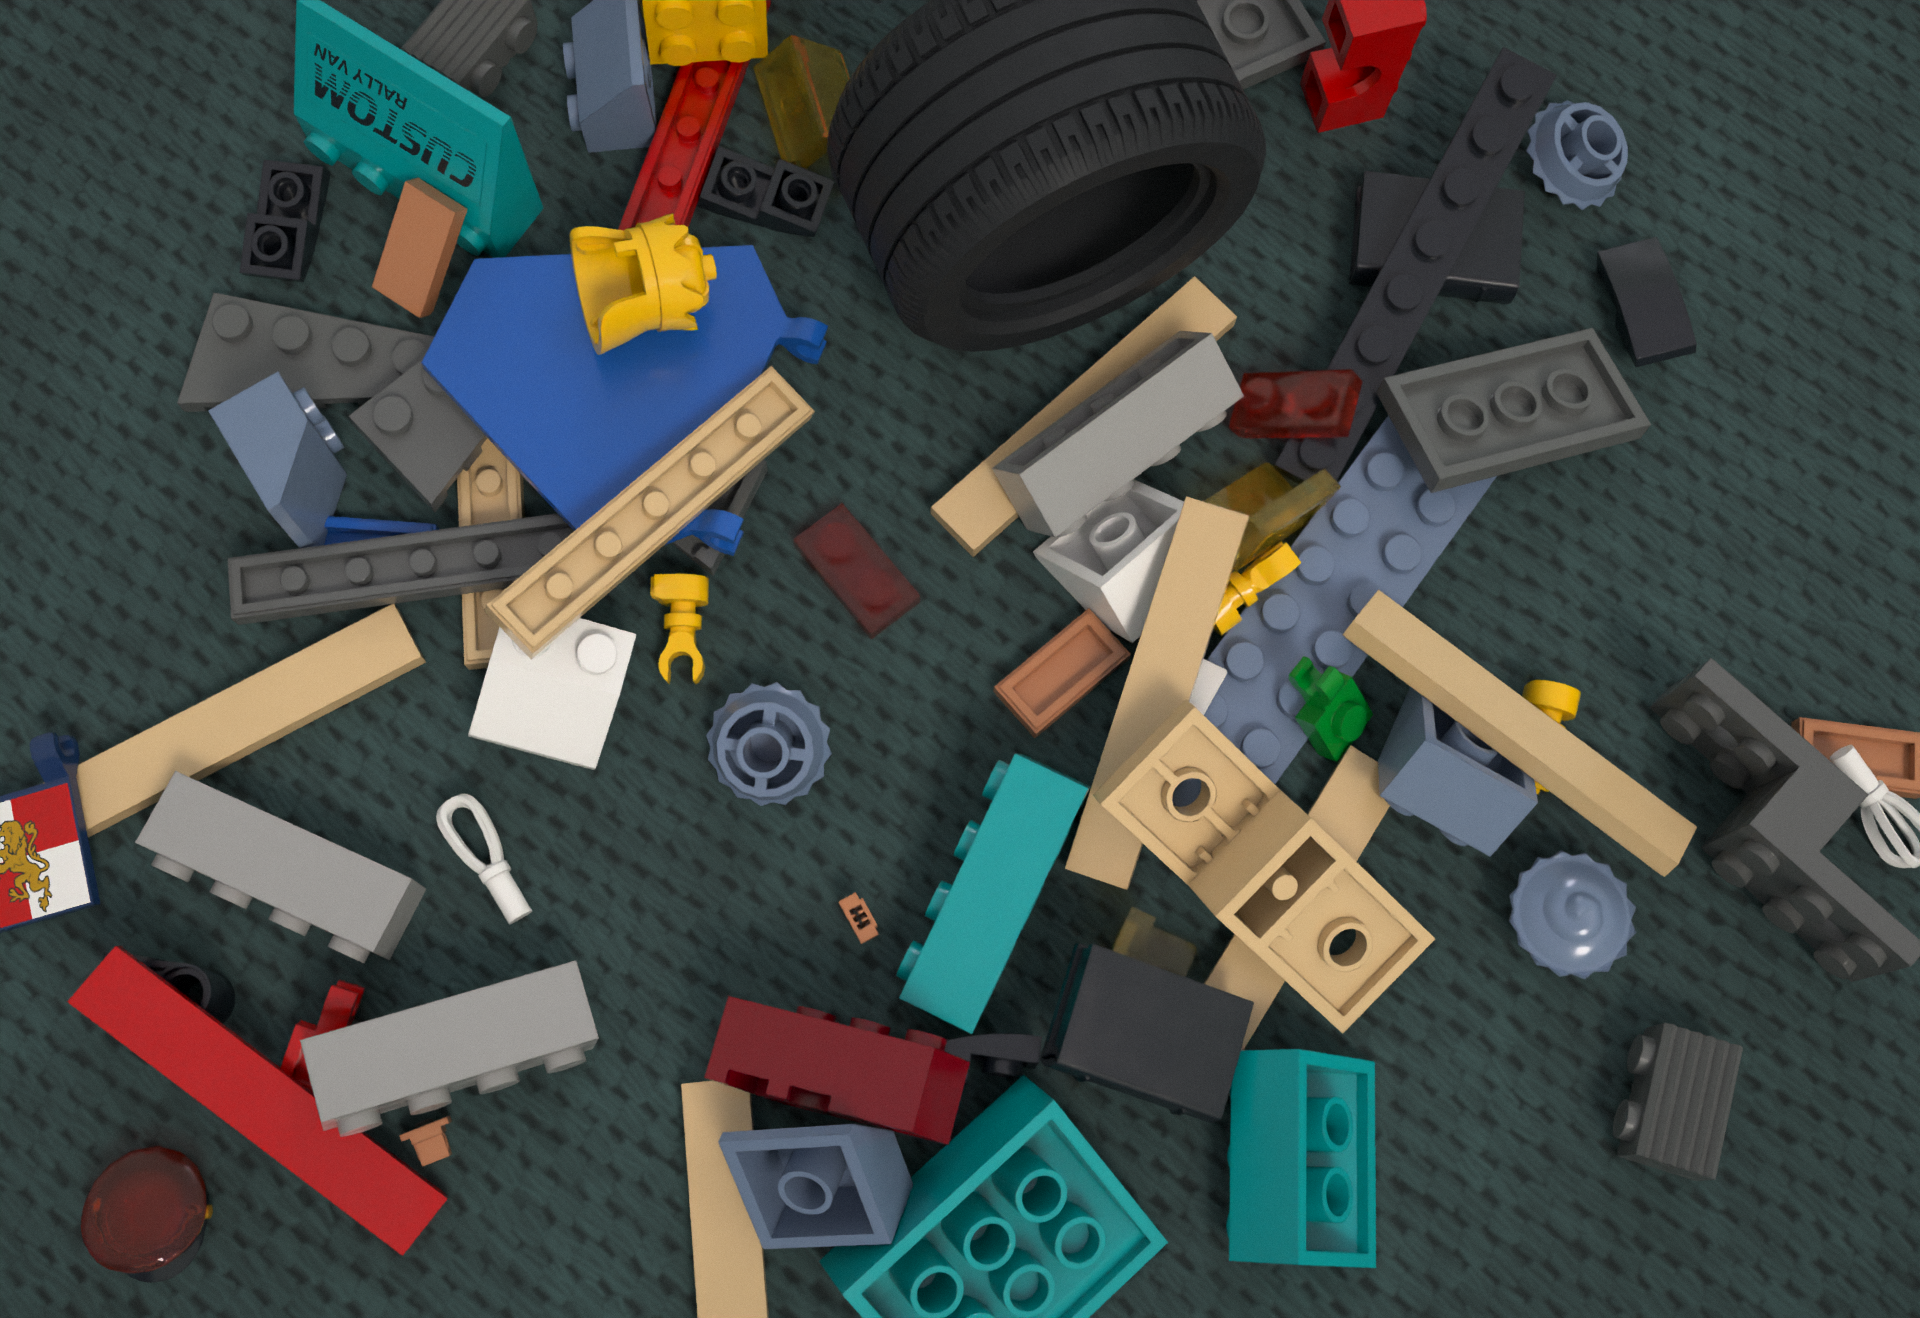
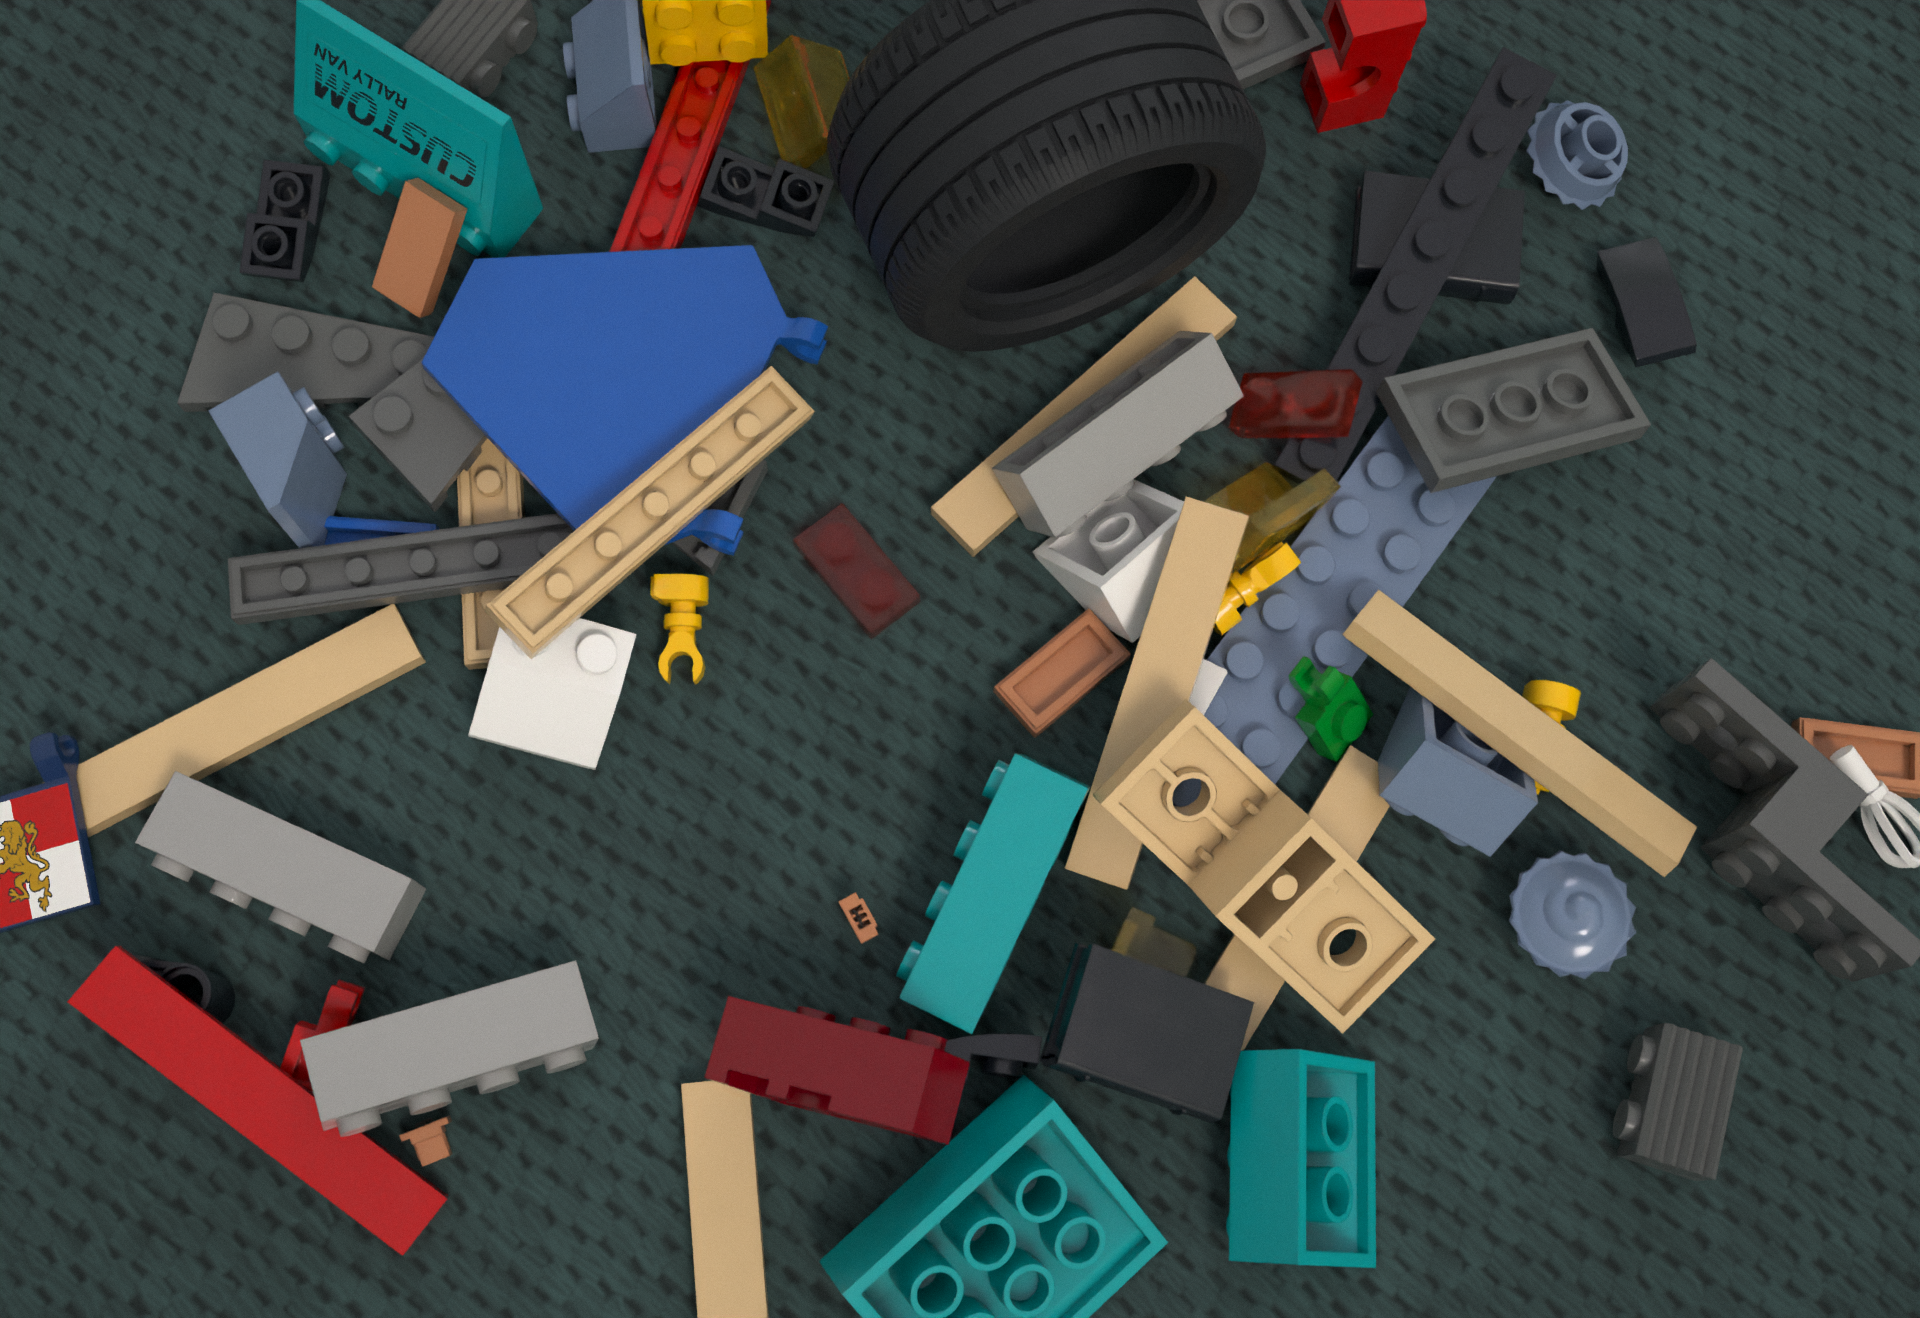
clear red piece [81,1146,213,1283] -> none
white piece [436,794,532,925] -> none
yellow hat [570,213,717,355] -> none
sand blue piece [706,682,832,806] -> none
sand blue slope [718,1124,913,1249] -> none

